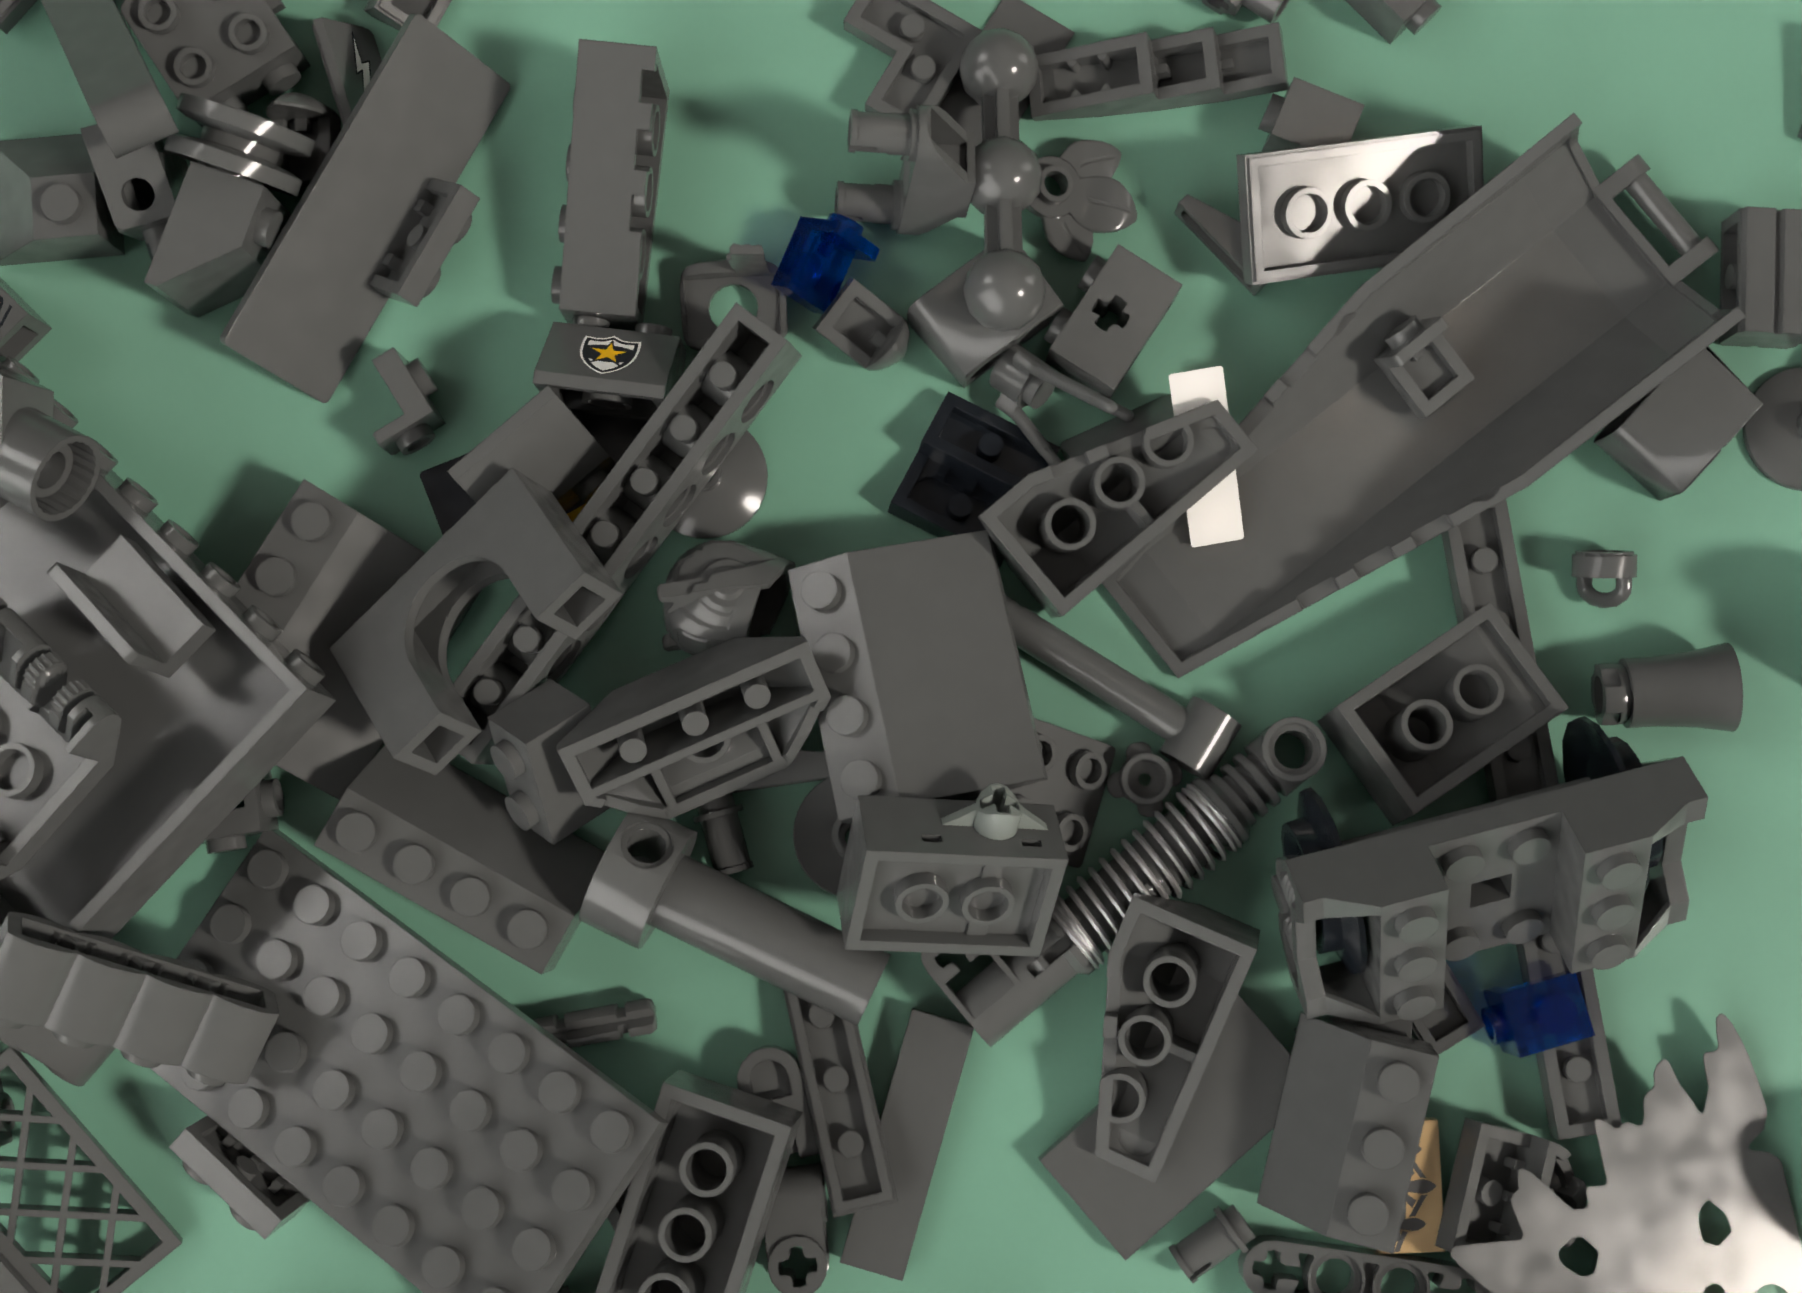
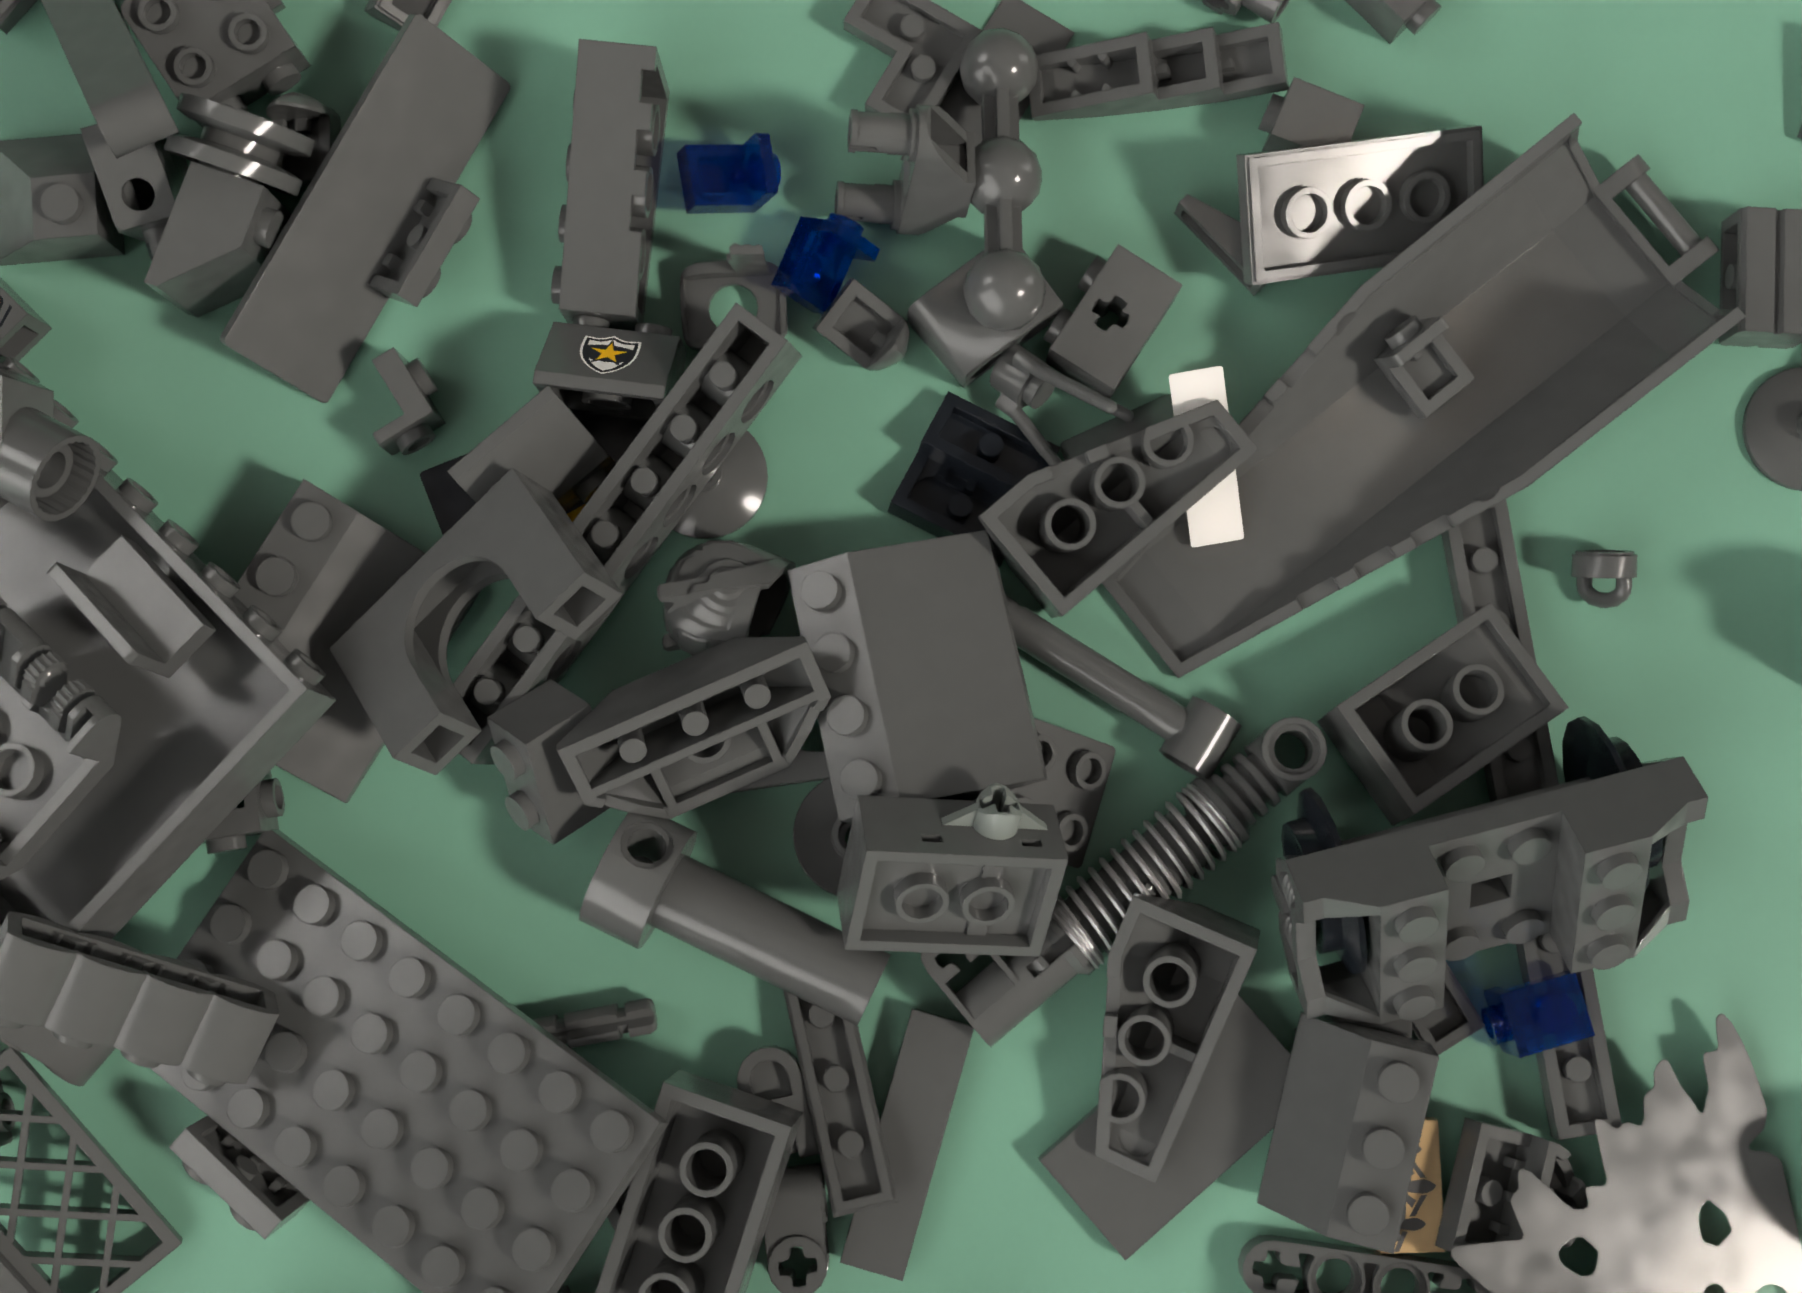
dark grey slope [312,17,382,126] -> none
dark grey slope [314,745,605,974] -> none
dark grey pin [693,793,754,875] -> none
dark grey plate [1027,140,1137,262] -> none
dark grey plate [1106,742,1182,817] -> none
dark grey pin [1168,1204,1256,1283] -> none
dark grey plant [1591,642,1743,732] -> none
dark grey piece [1594,346,1763,501] -> none
none -> clear blue bracket [676,133,781,214]

